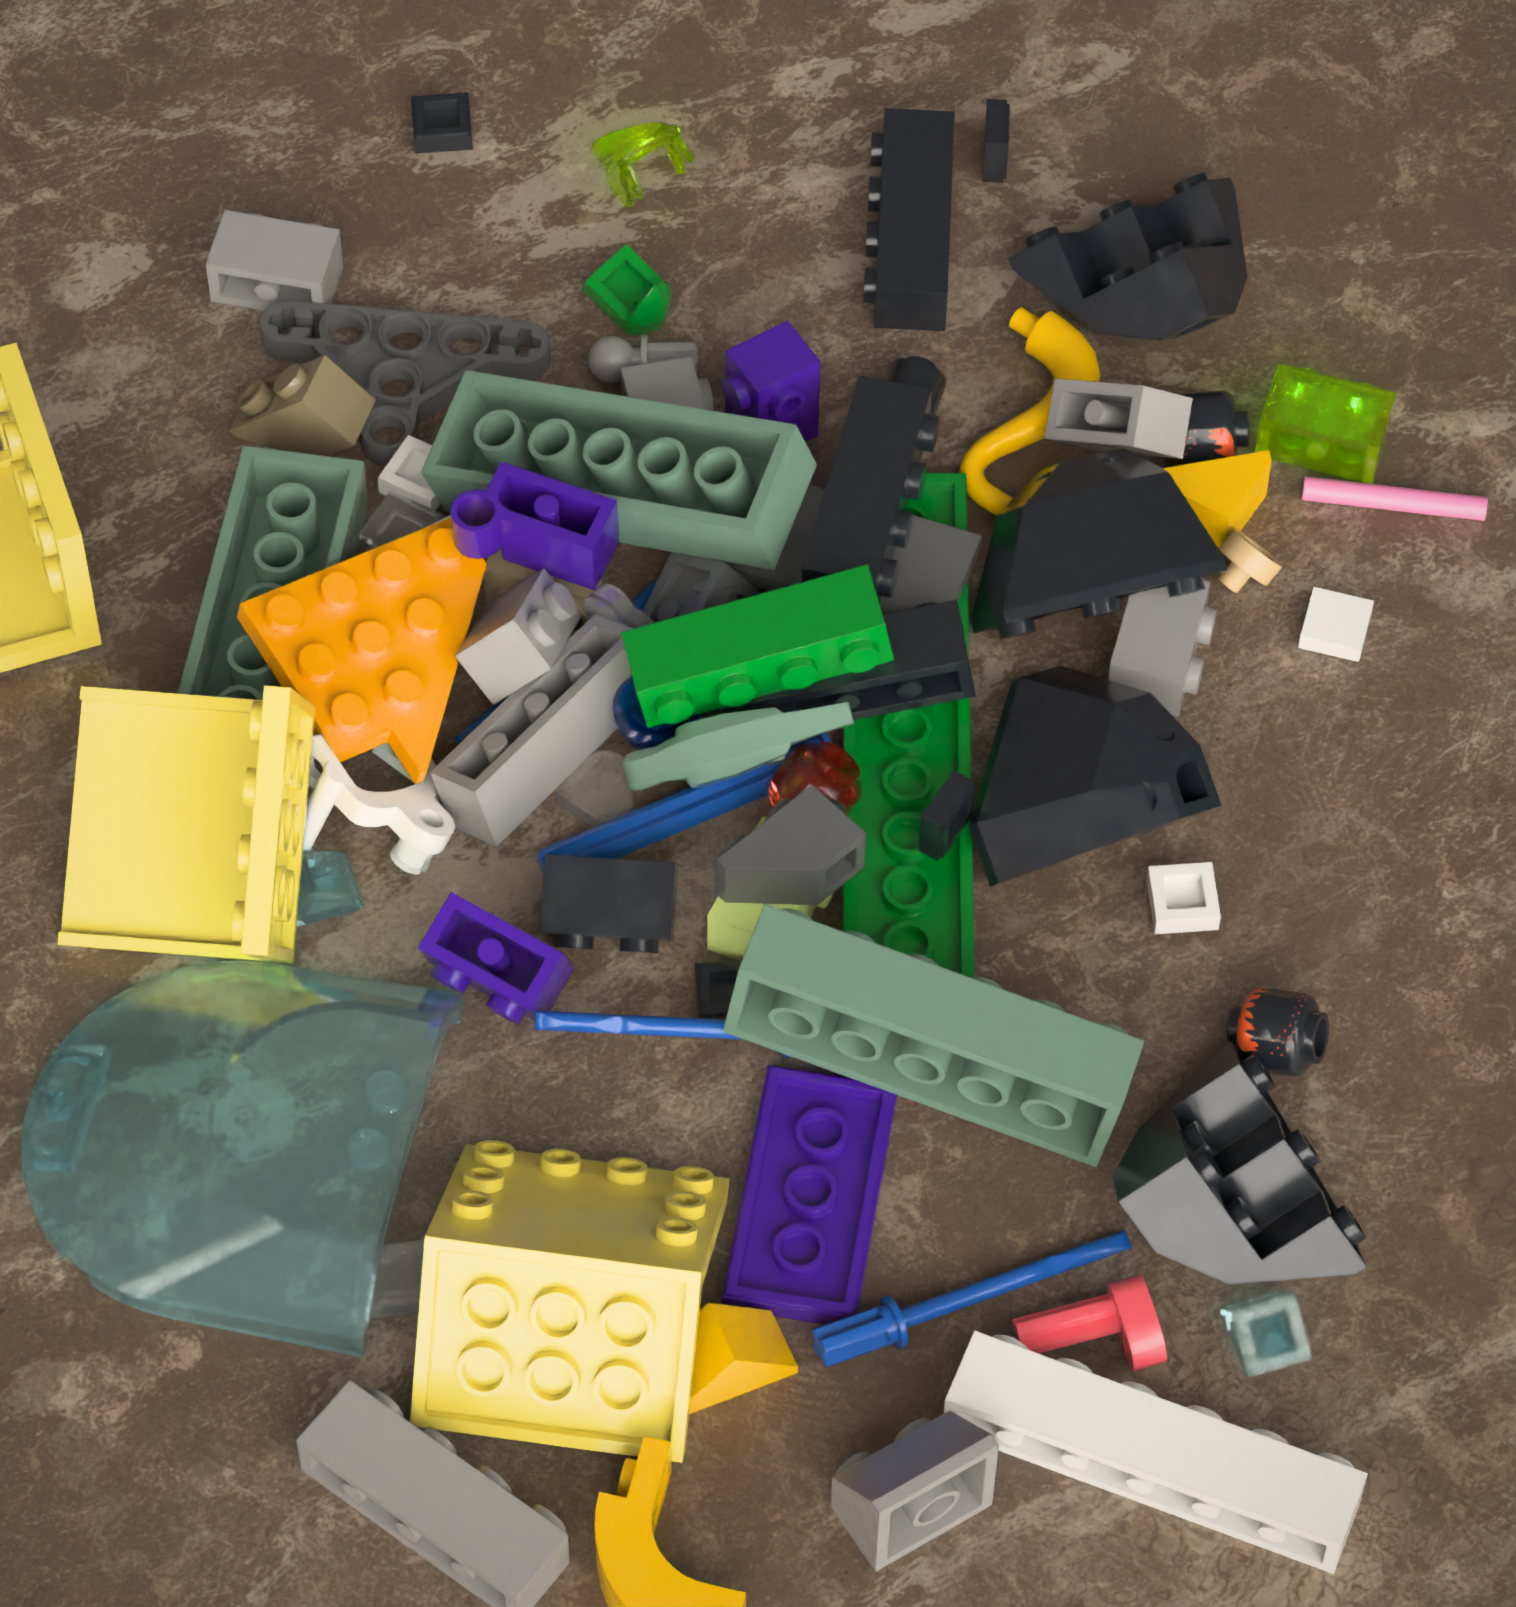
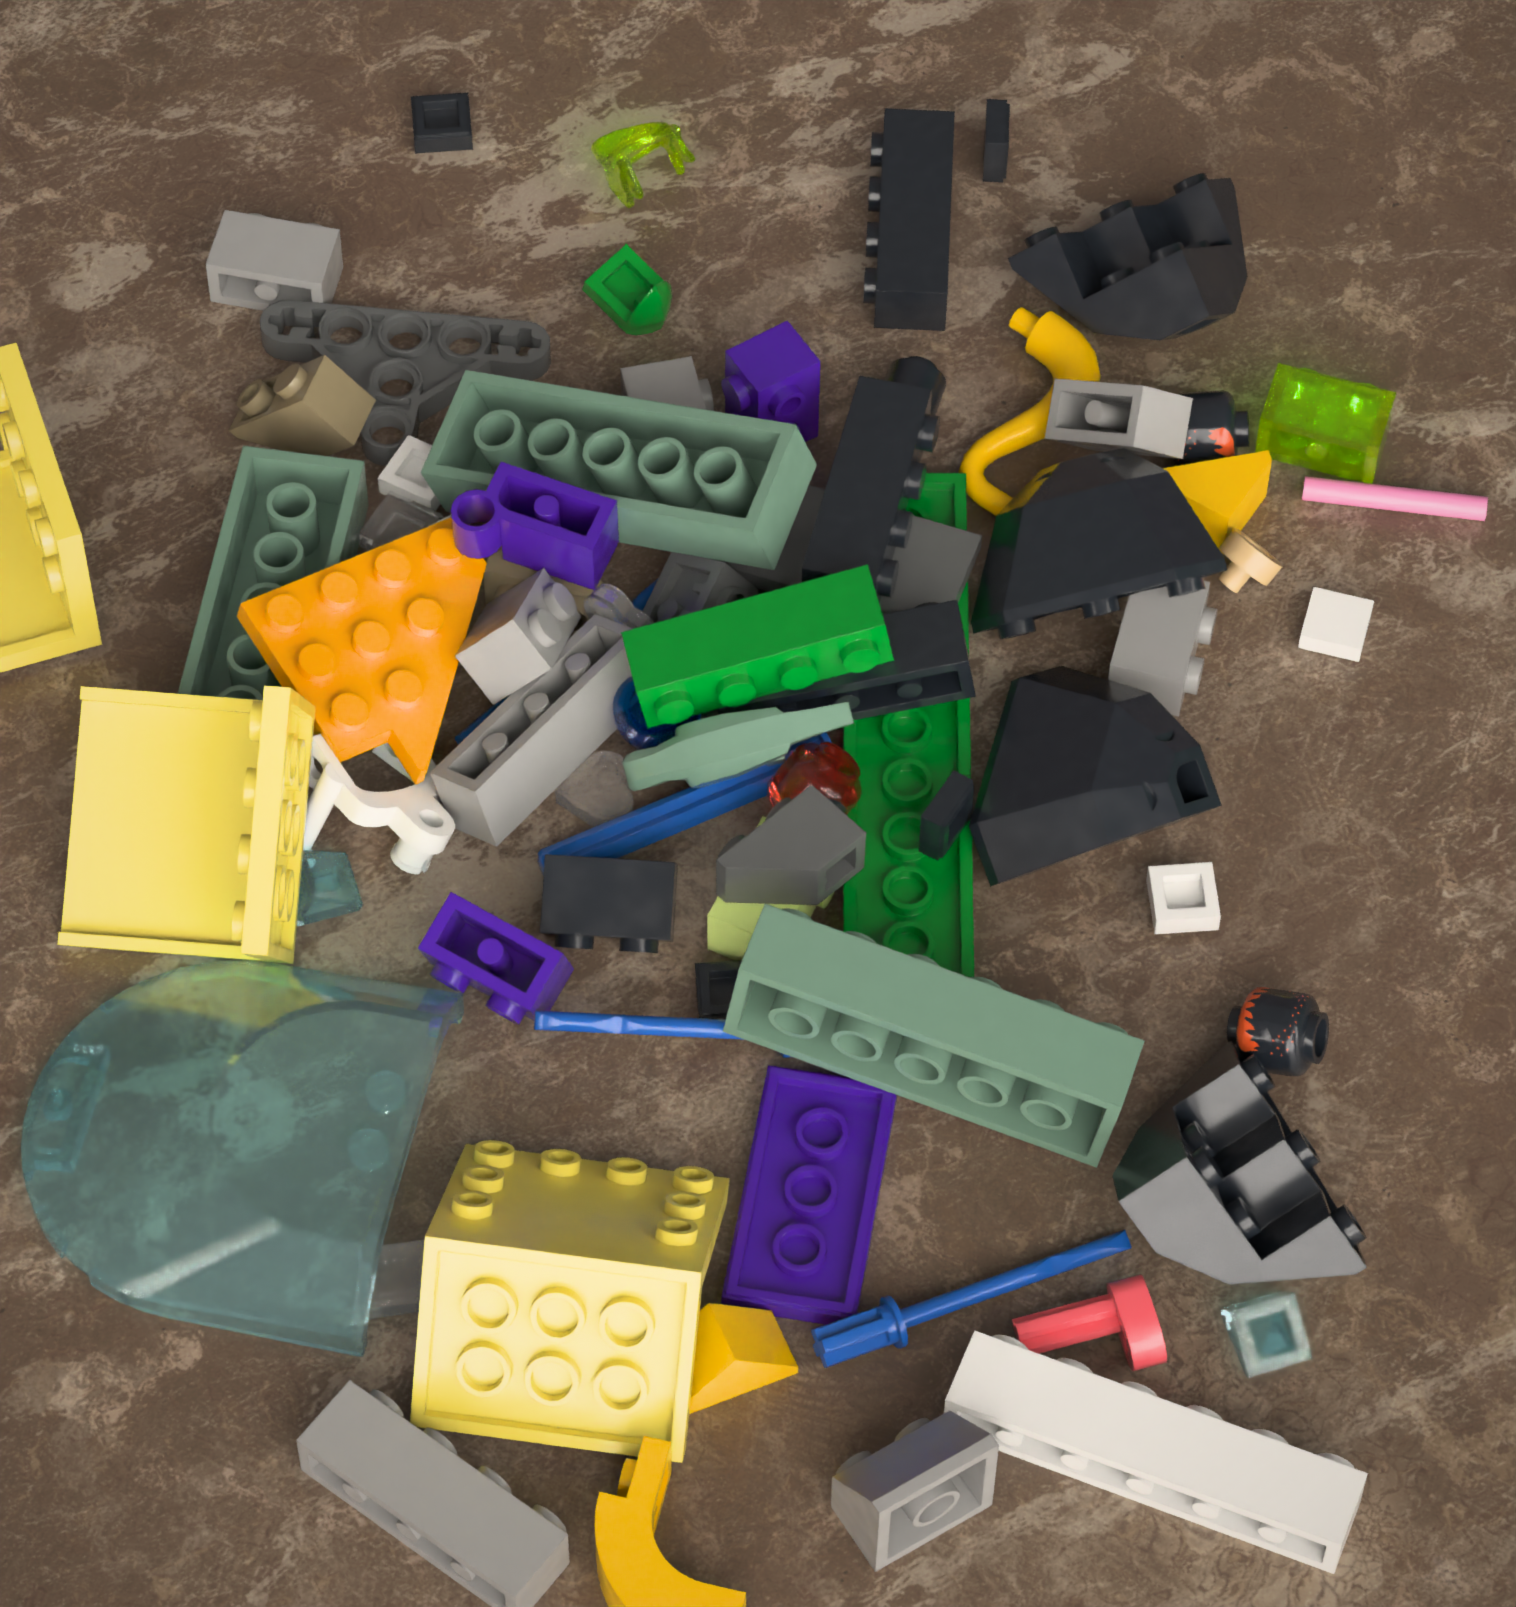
light grey axle [588,335,699,384] -> none

